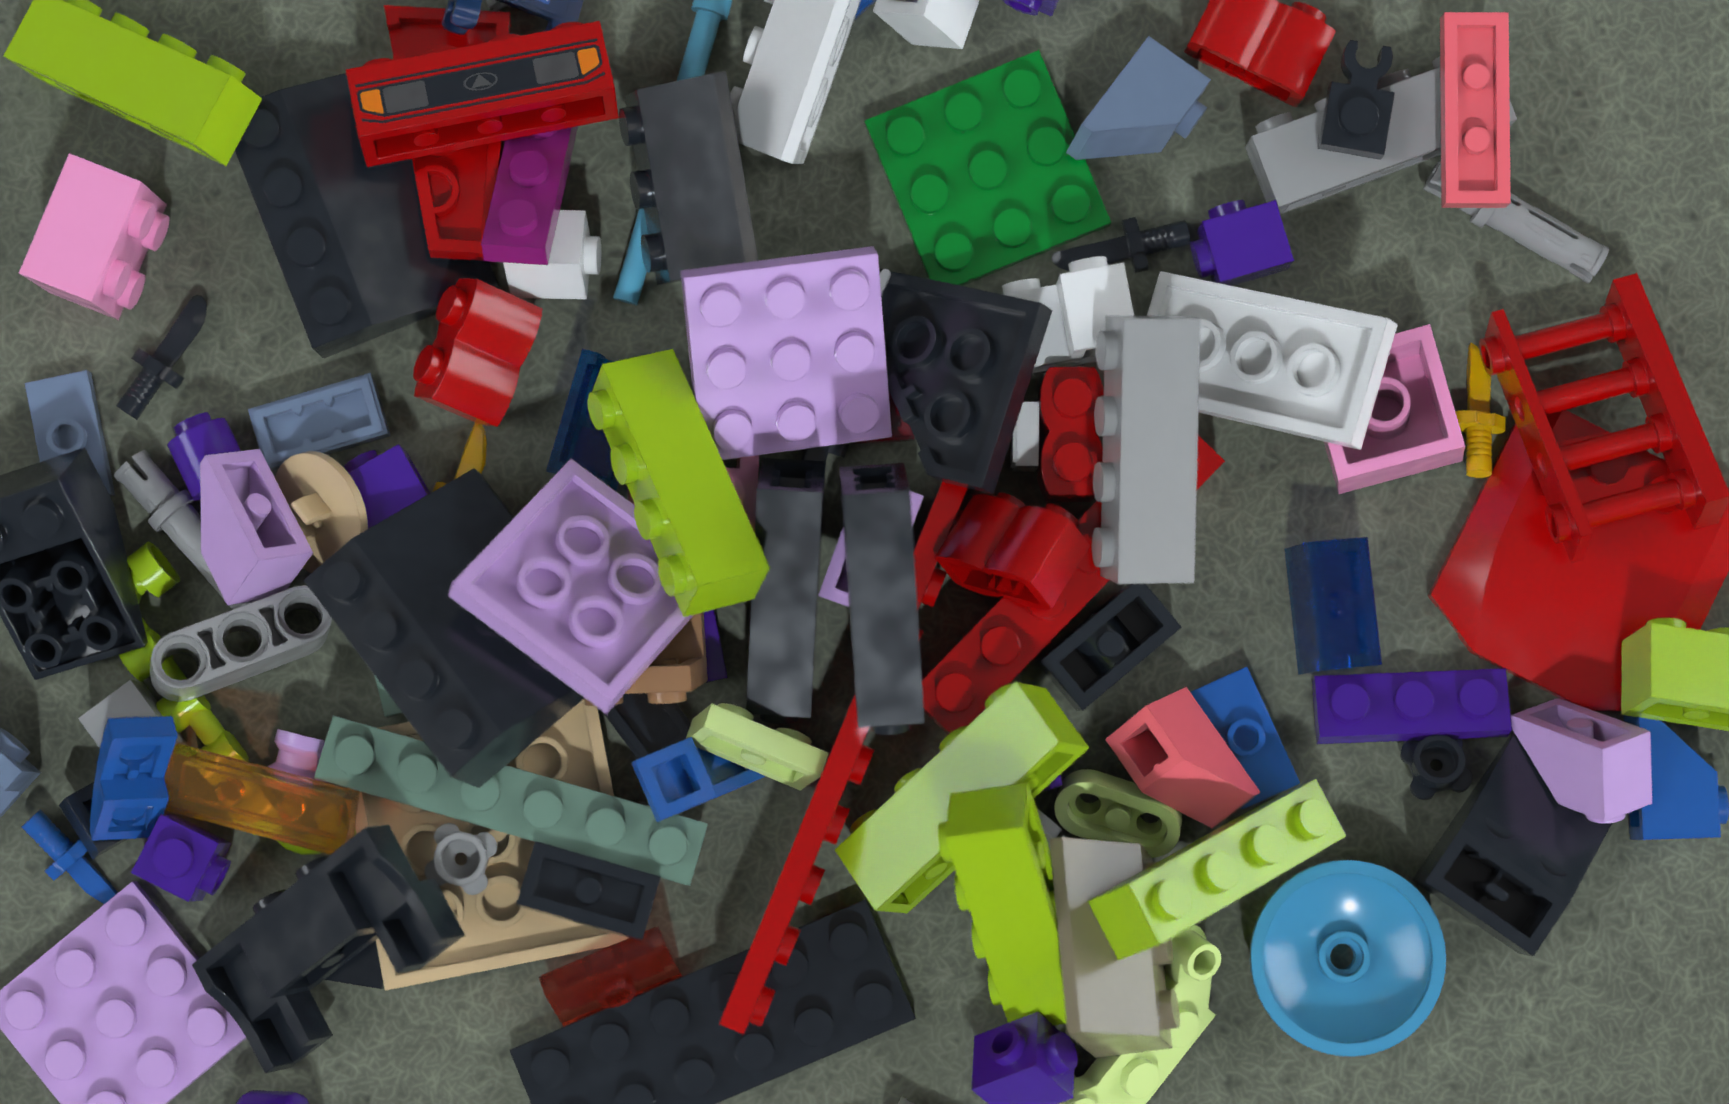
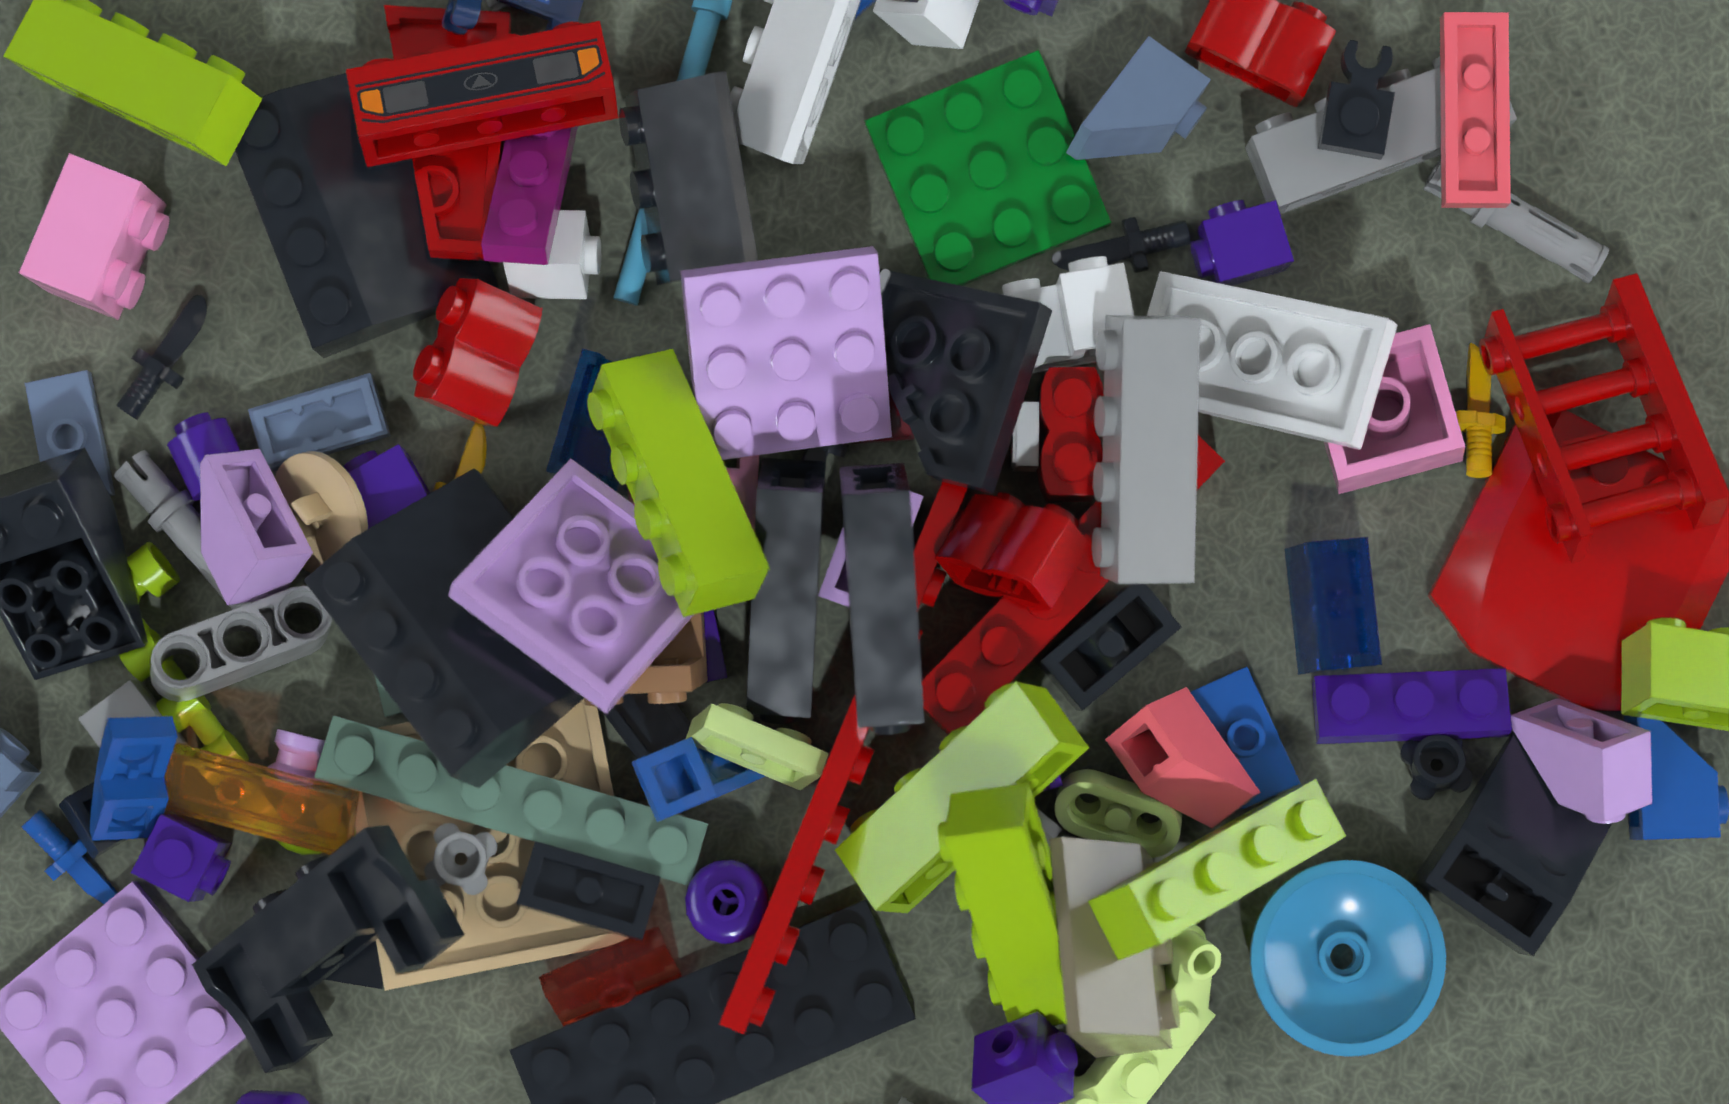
none -> dark purple head [685,859,769,944]

